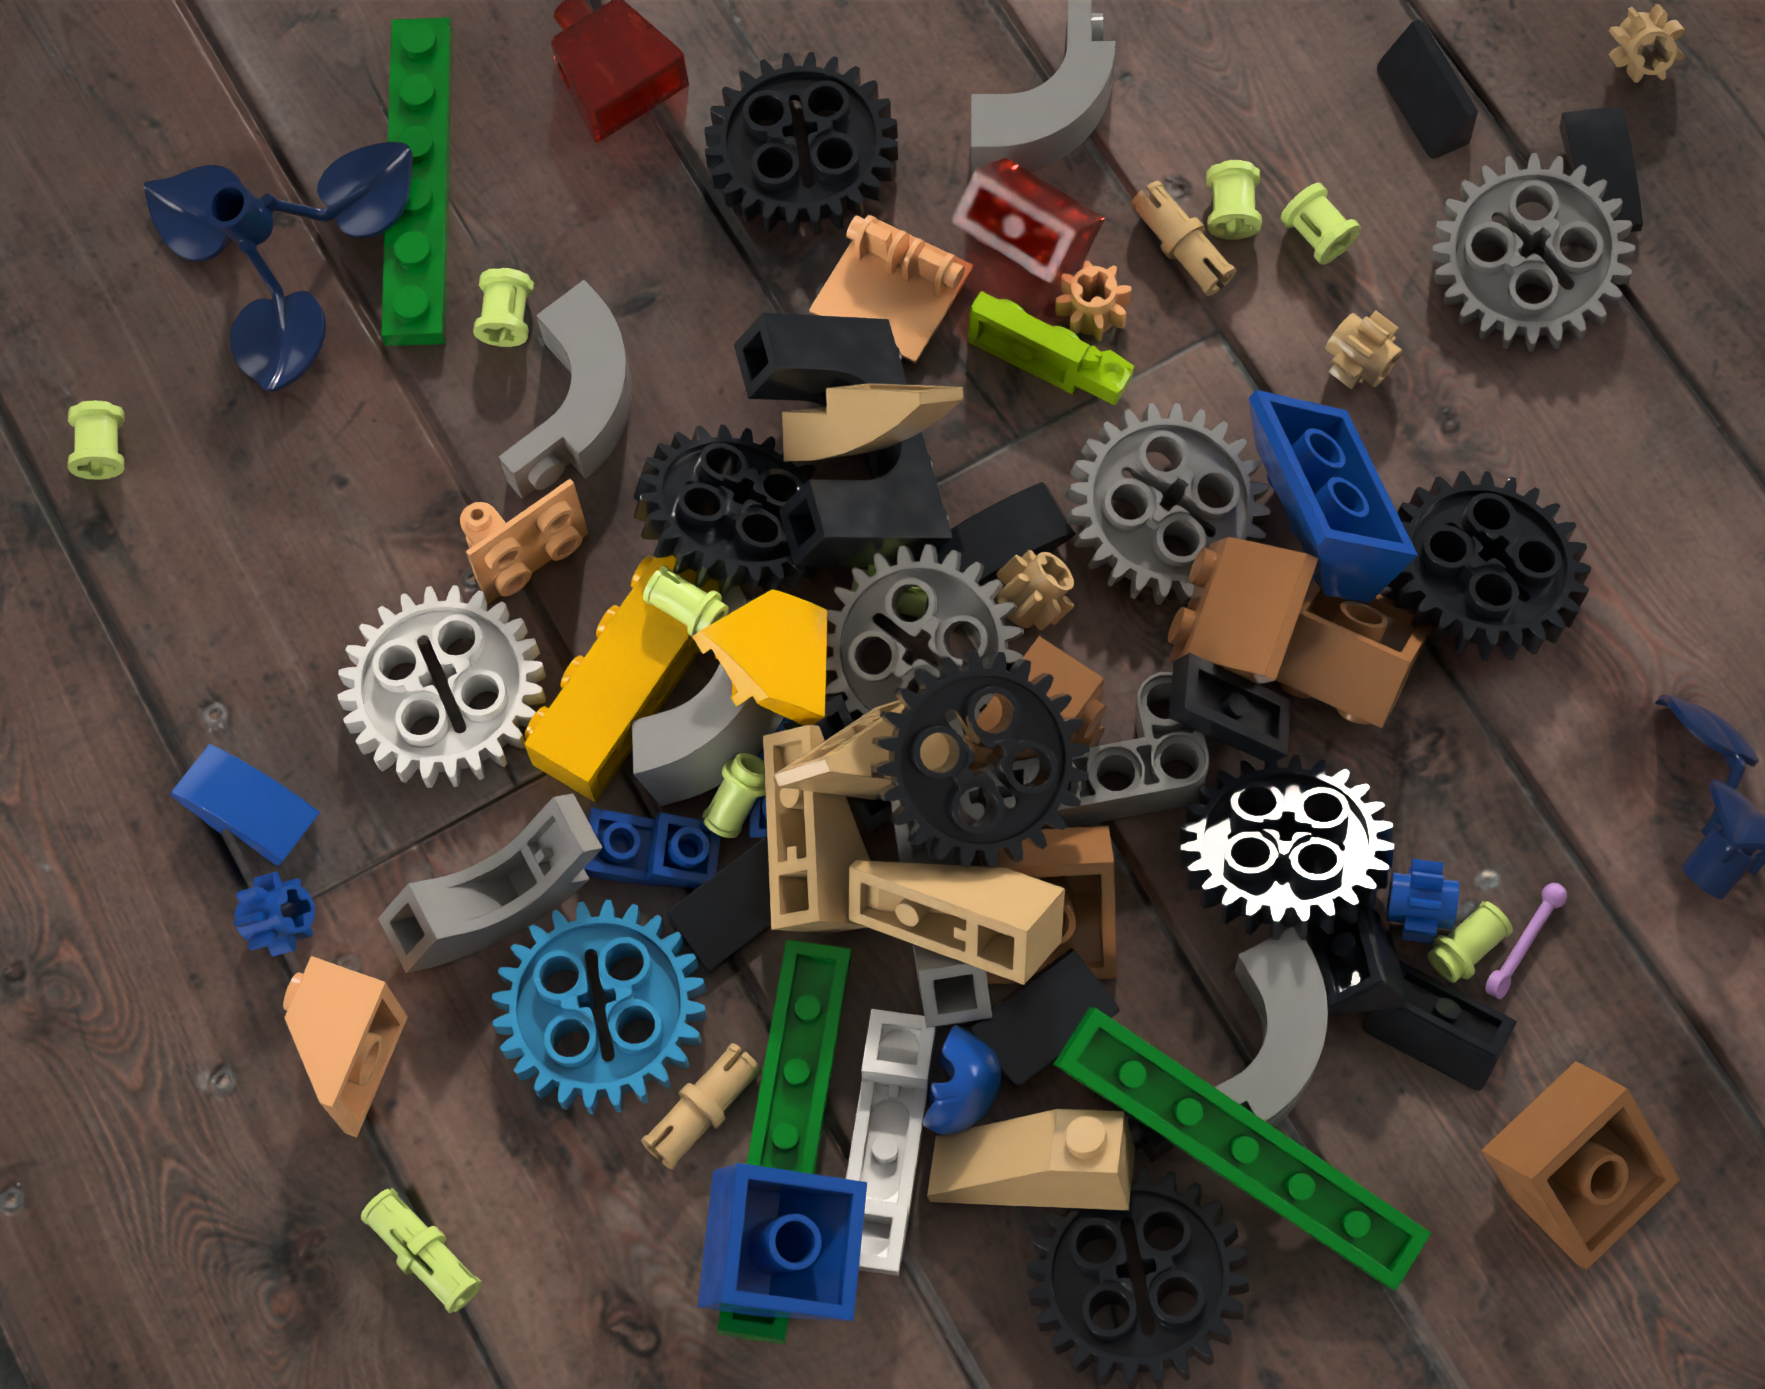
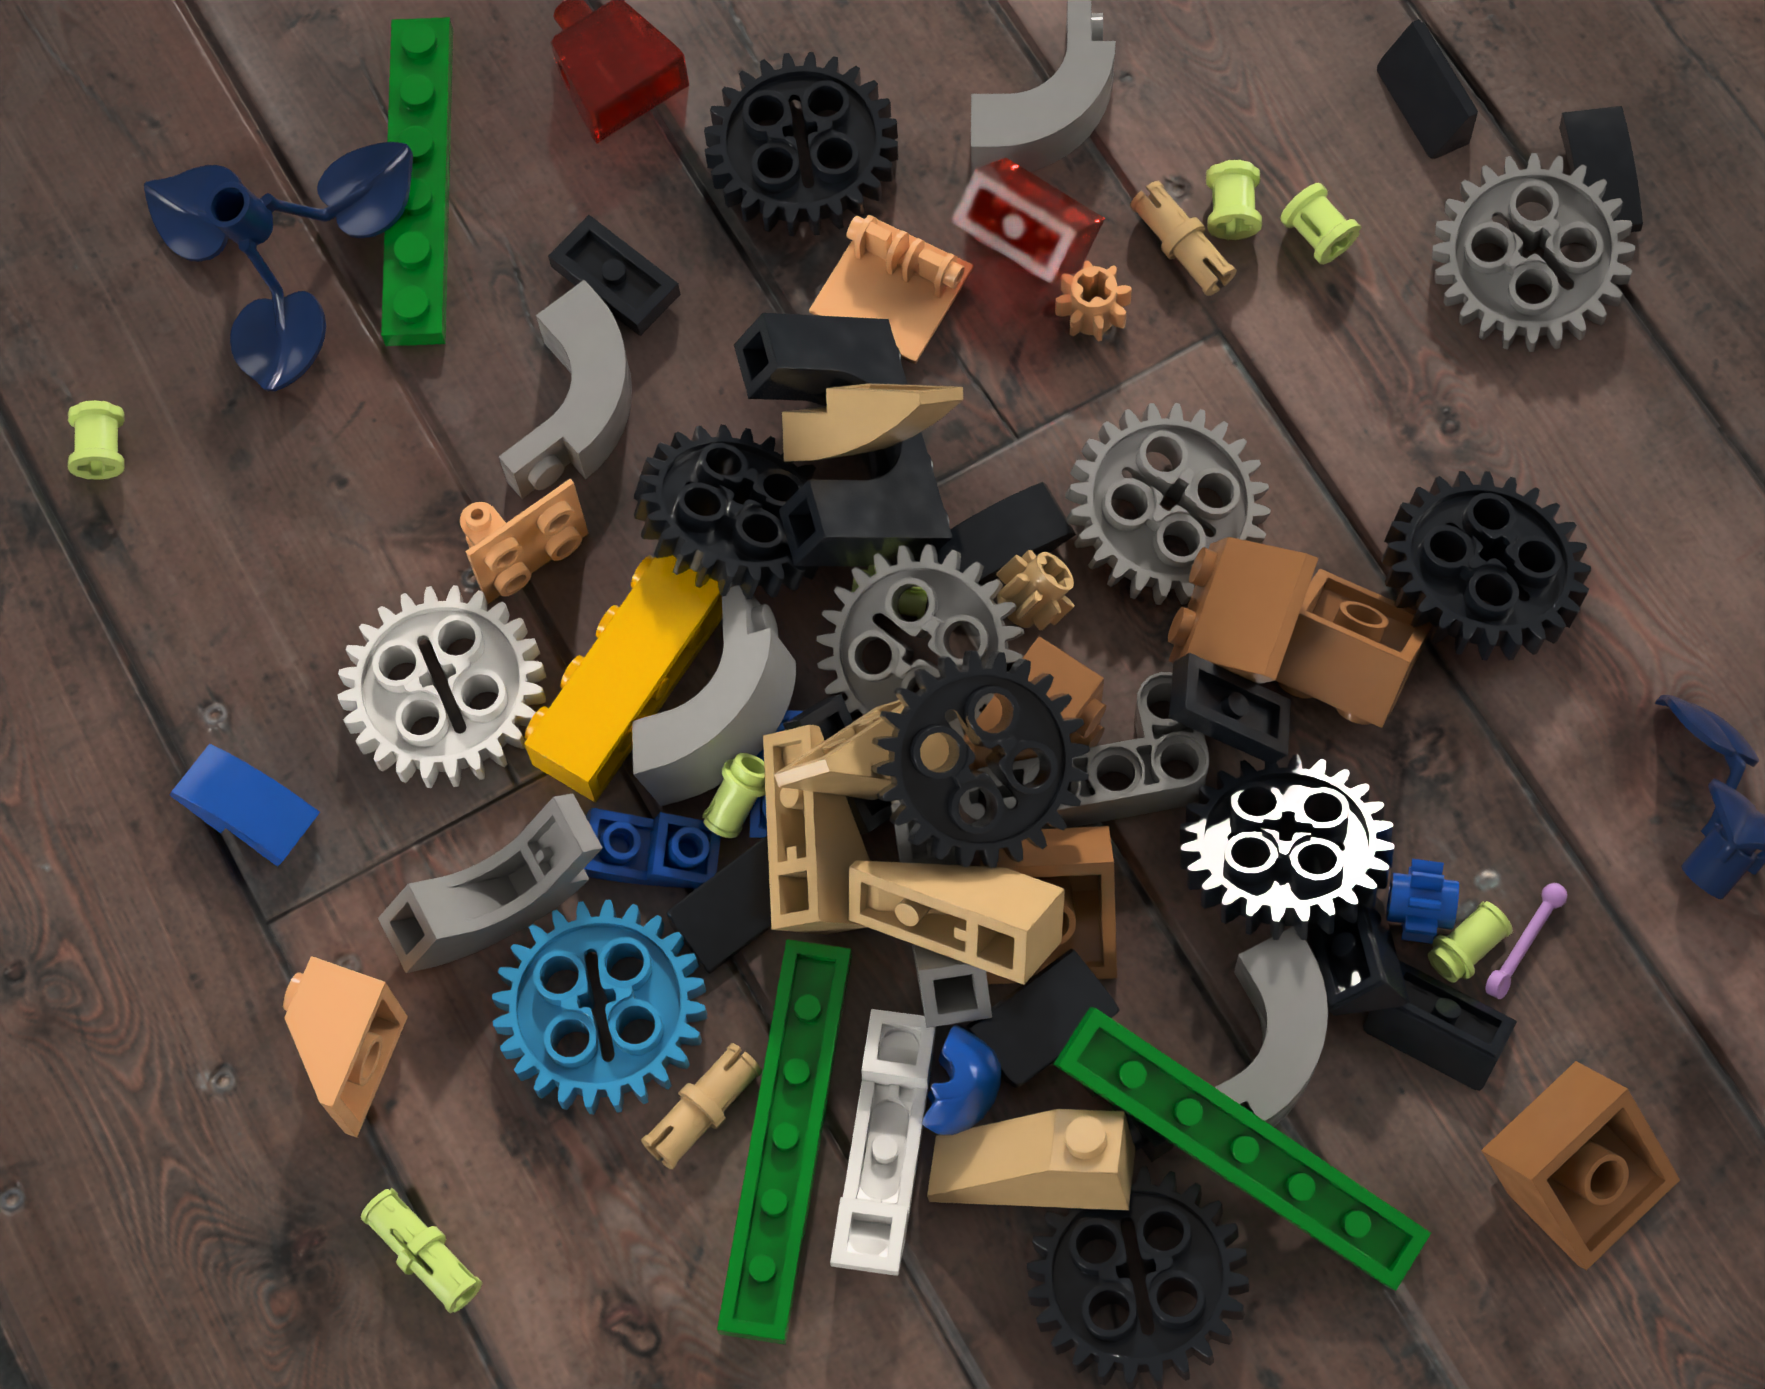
blue gear [233,872,315,957] -> none
yellowish green bush [473,268,534,347] -> none
yellowish green pin [643,566,729,636] -> none
yellow slope [692,589,828,726] -> none
blue slope [697,1163,867,1321] -> none
lime hinge [967,291,1134,406] -> none
blue slope [1249,390,1418,603] -> none
tan gear [1325,310,1403,390] -> none
tan gear [1608,4,1686,83] -> none
none -> black plate [548,215,681,336]

